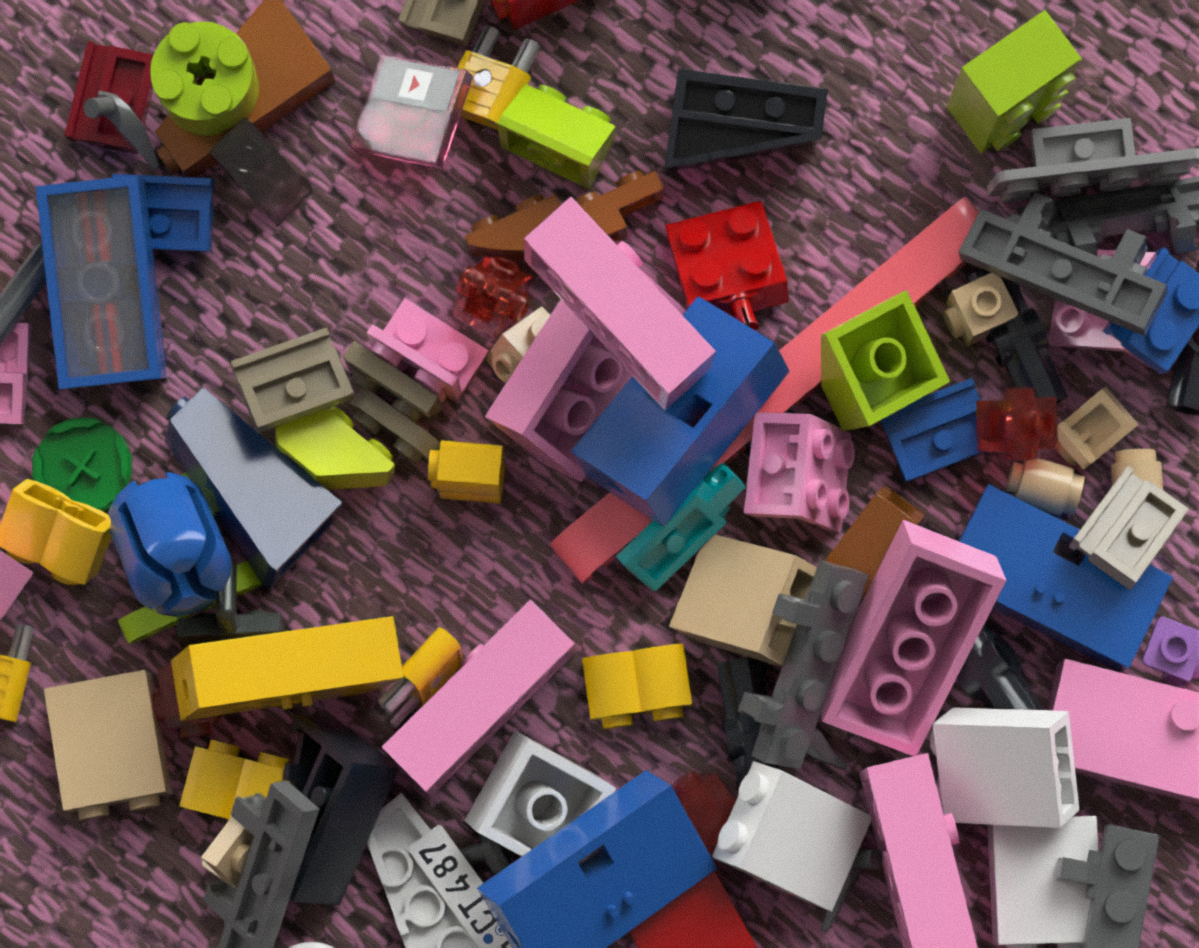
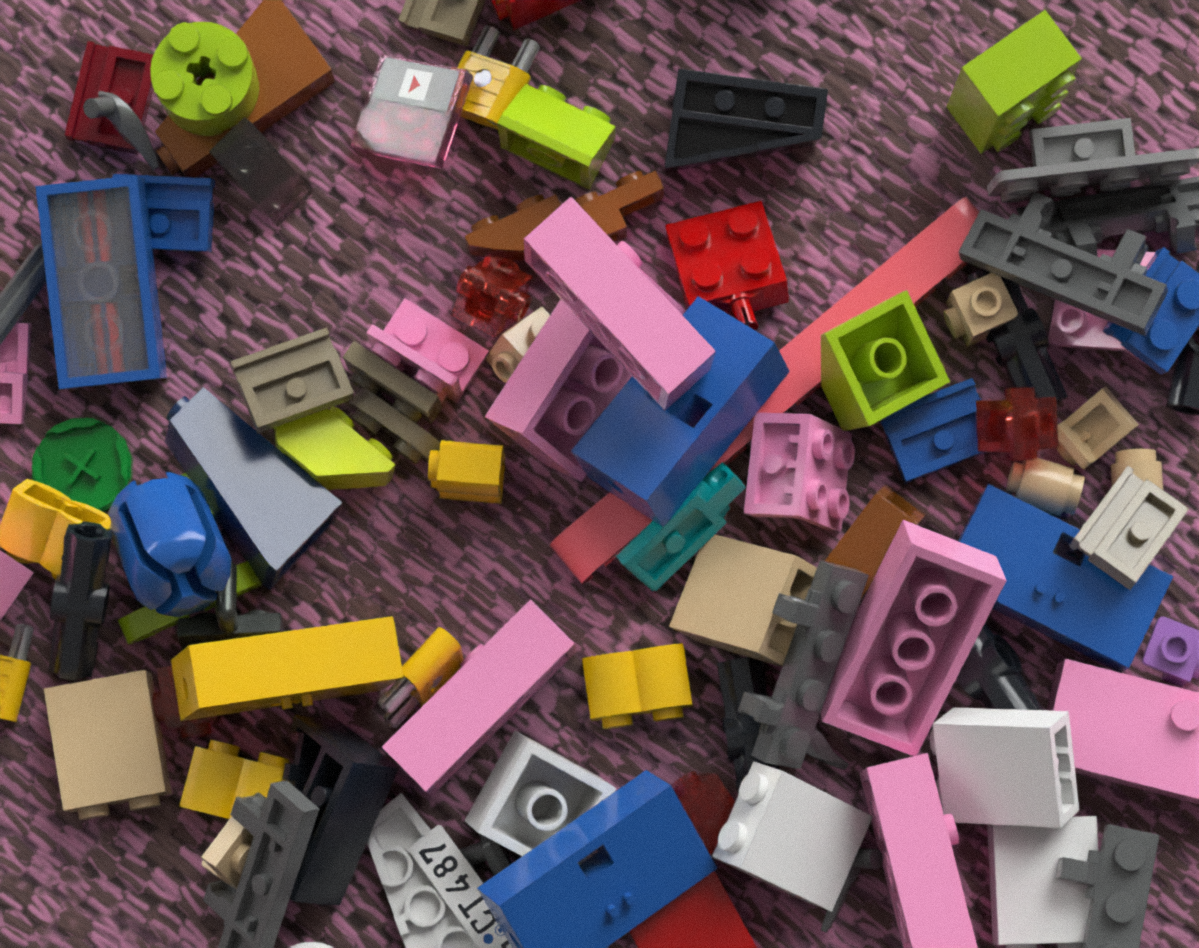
none -> black piece [48,521,112,681]

